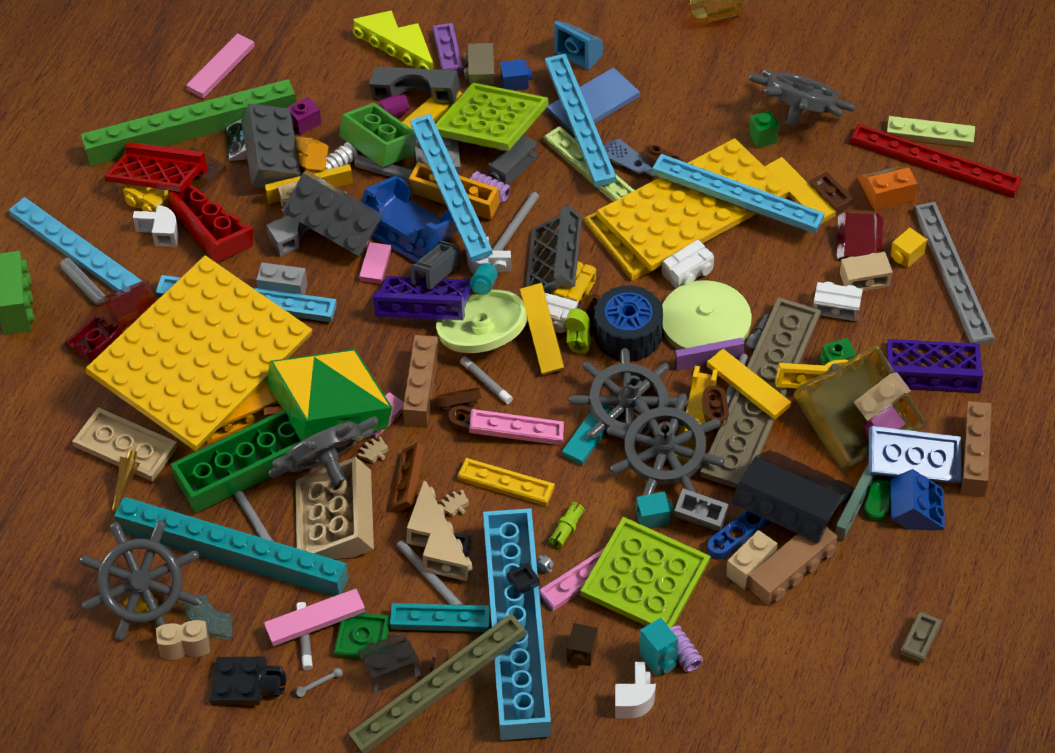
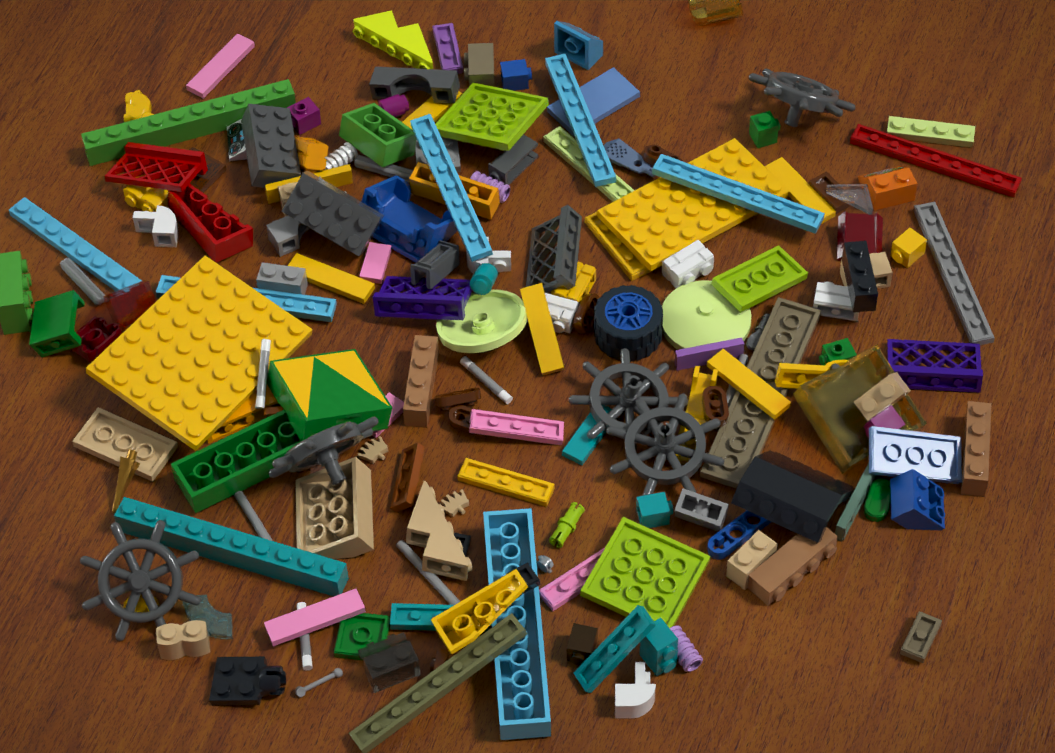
light grey bar [492,192,539,251] -> none
lime piece [565,308,592,354] -> none
none -> green panel [29,290,85,357]
none -> yellow animal [124,90,154,122]
none -> light grey bar [255,339,271,409]
none -> yellow tile [288,253,375,304]
none -> yellow wedge [431,569,528,654]
none -> teal plate [574,605,656,693]
none -> lime plate [711,245,808,313]
none -> clear tile [826,184,873,215]
none -> black brick [842,241,878,313]

